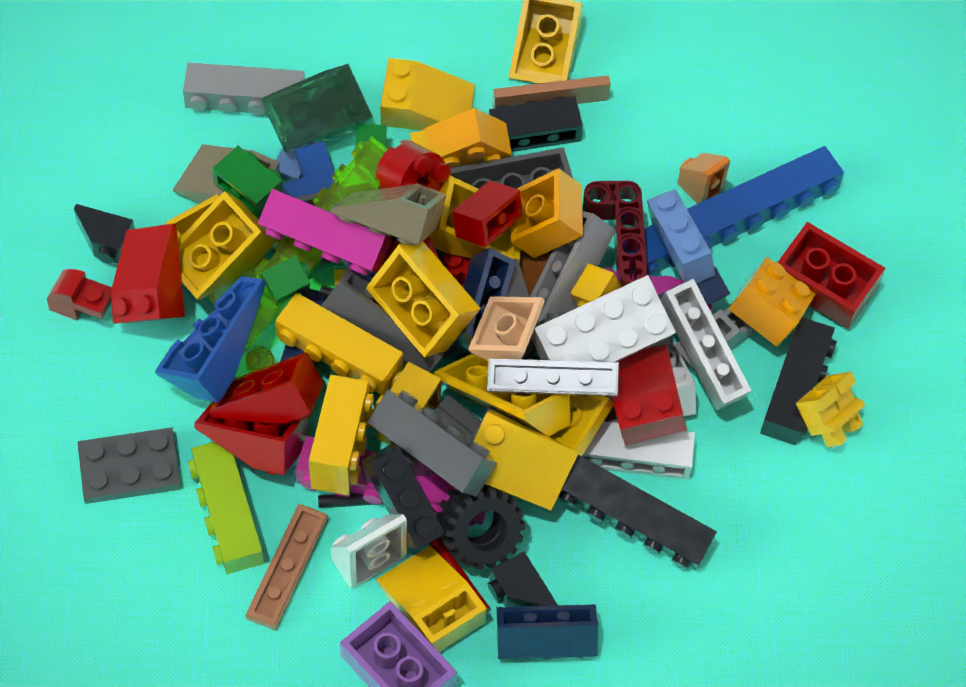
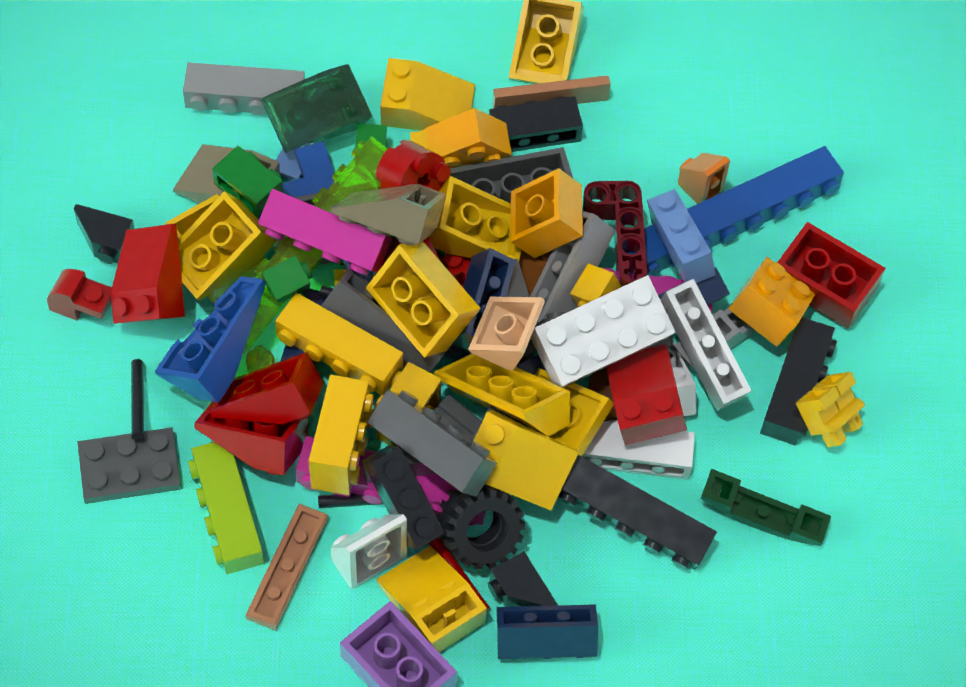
red brick [452,180,523,247] -> none
tile [487,359,619,396] -> none
none -> black bar [131,359,144,441]
none -> dark green slope [701,469,831,546]

